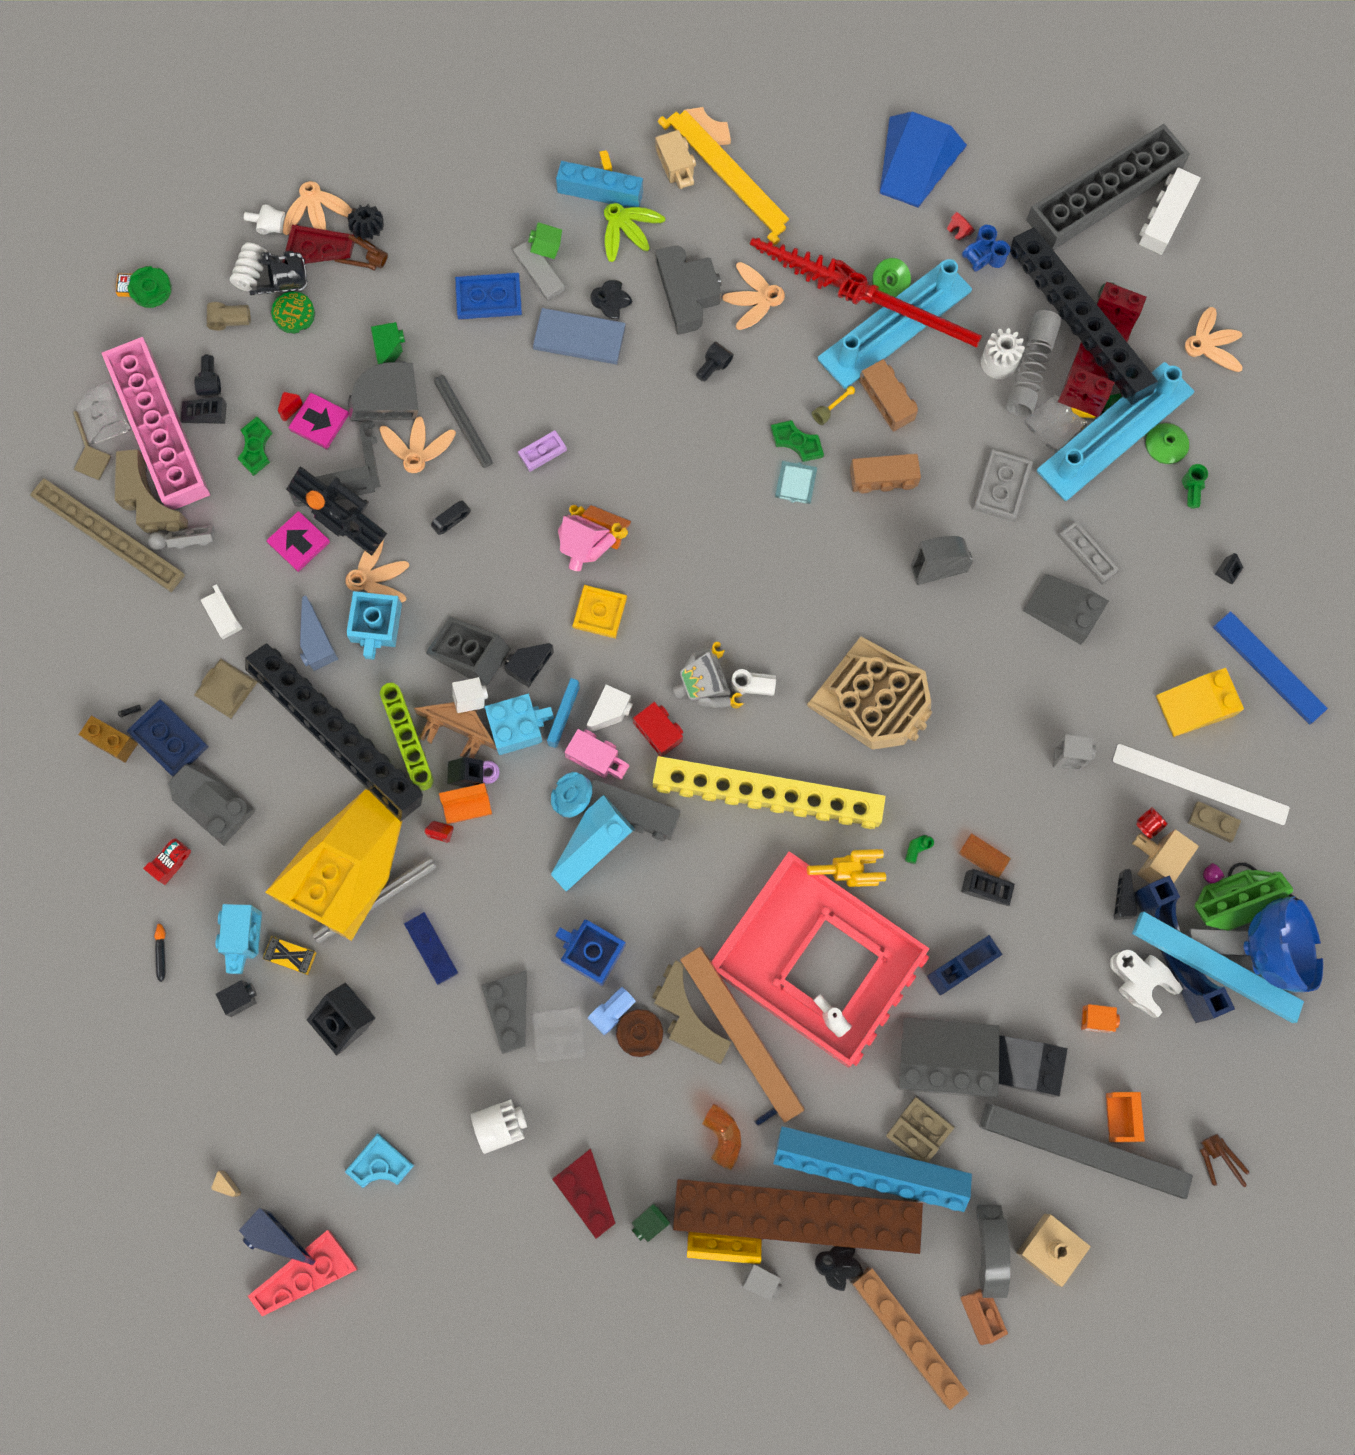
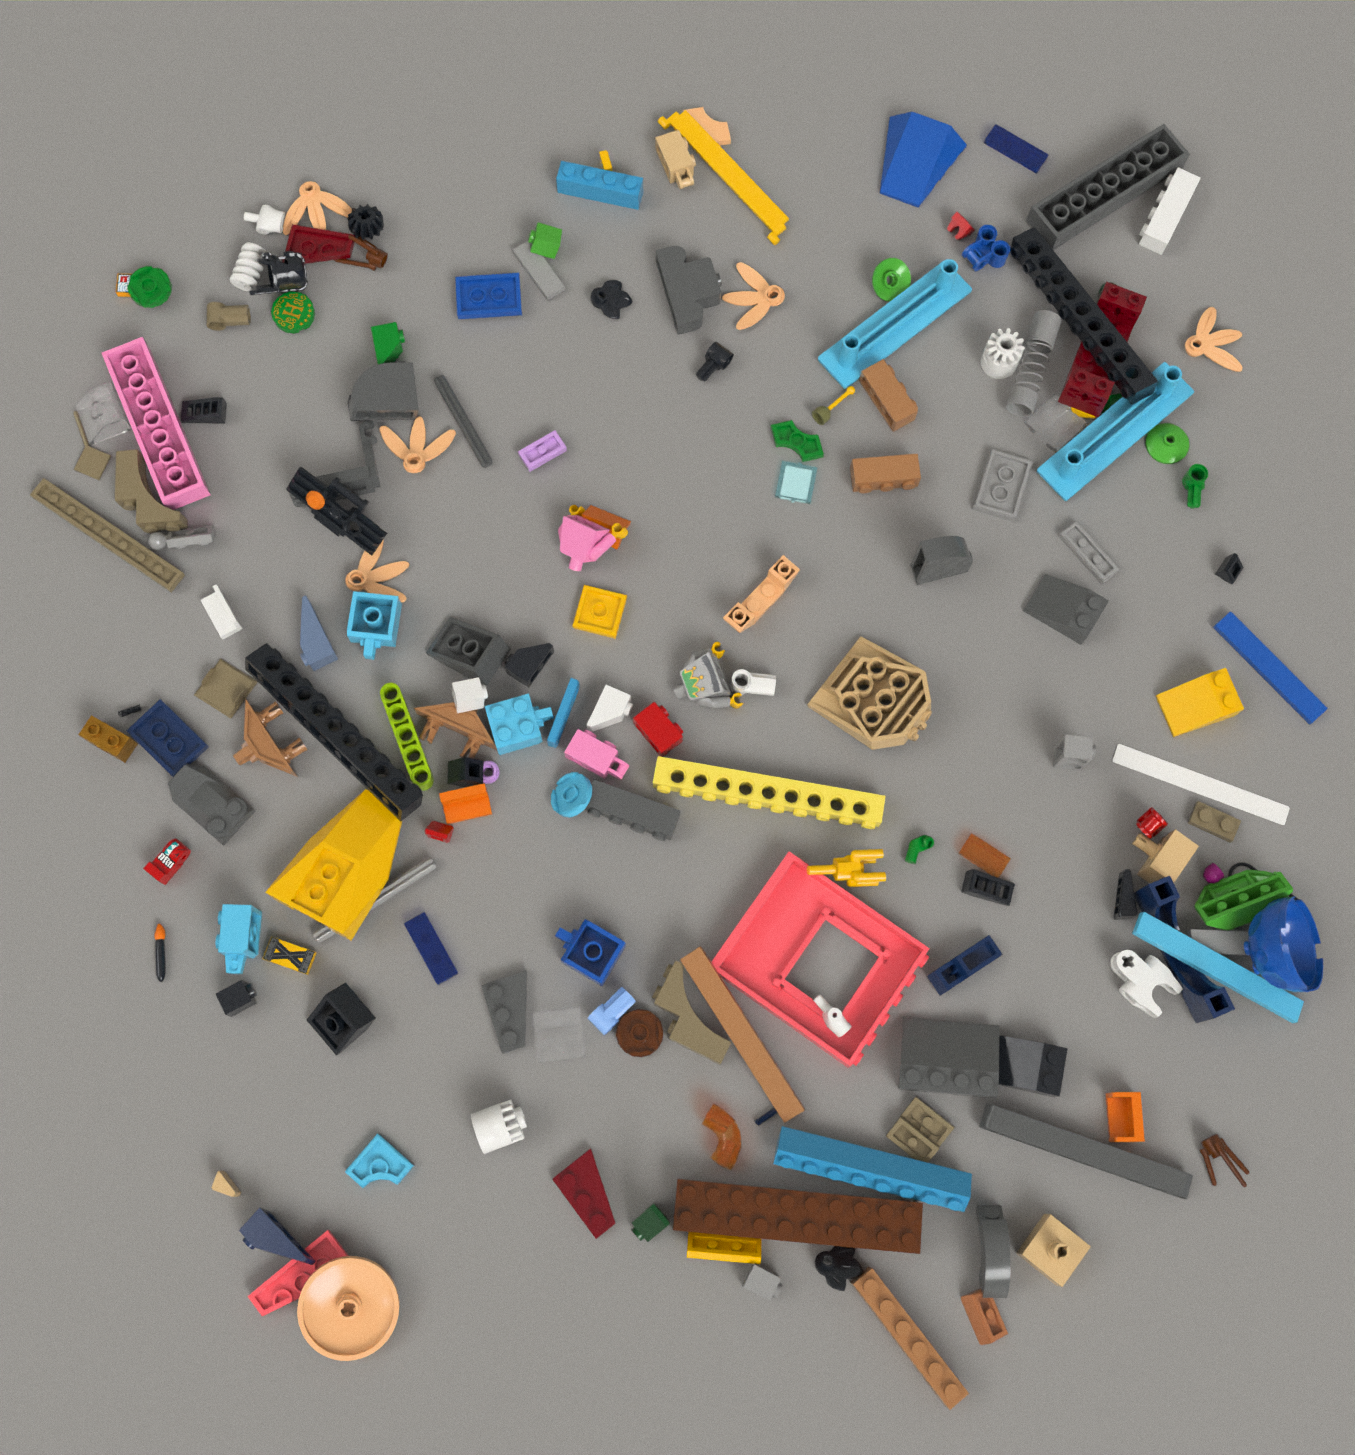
black axle [194,354,221,396] -> none
green tile [237,417,272,476] -> none
dark pink tile [266,511,330,572] -> none
red slope [277,392,303,421] -> none
dark pink tile [288,393,349,449] -> none
black beam [431,500,471,535] -> none
sand blue tile [533,308,626,365] -> none
medium azure wedge [551,795,635,892] -> none
lime plant [604,203,665,262] -> none
red piece [750,238,982,348] -> none
orange brick [1081,1004,1120,1033] -> none
none -> medium nougat connector [233,700,308,777]
none -> light nougat dish [297,1256,399,1361]
none -> light nougat slope [723,555,800,633]
none -> clear blue tile [984,124,1049,174]

